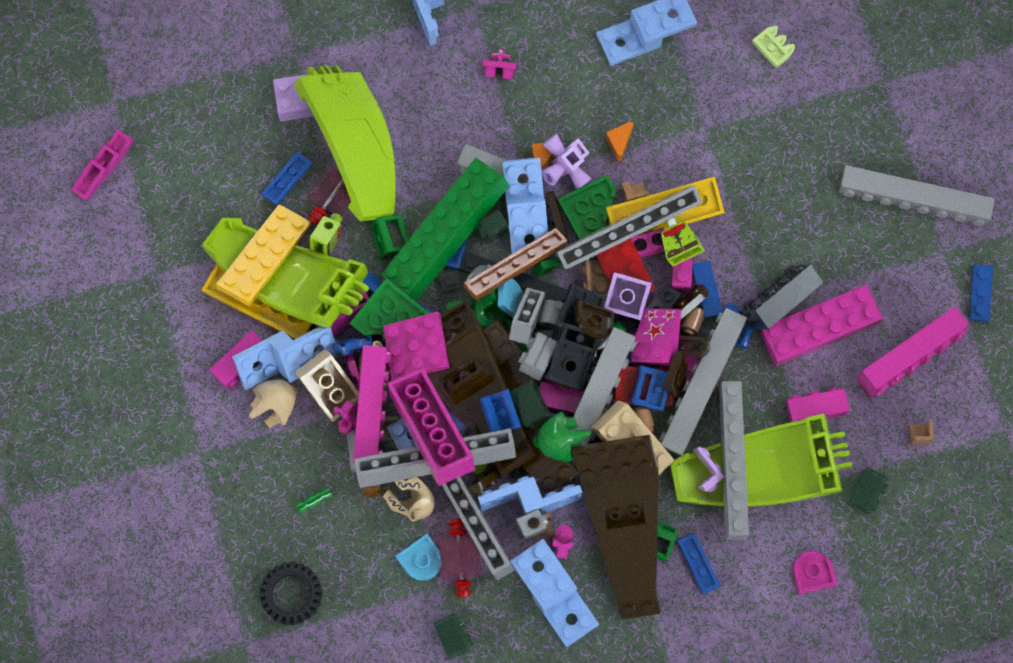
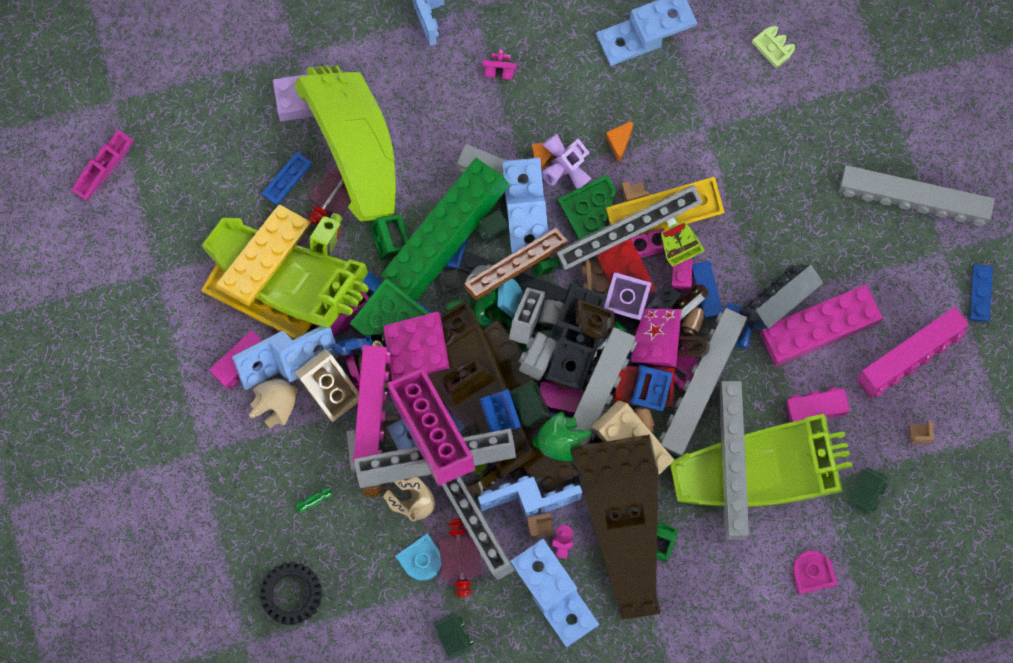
dark pink hips [333,400,358,435] -> none
light grey brick [517,509,548,540] -> none
dark brown plate [544,190,570,243] -> none
dark brown tile [663,351,688,397] -> none
blue tile [676,533,720,595] -> none
lavender bracket [693,446,724,493] -> none

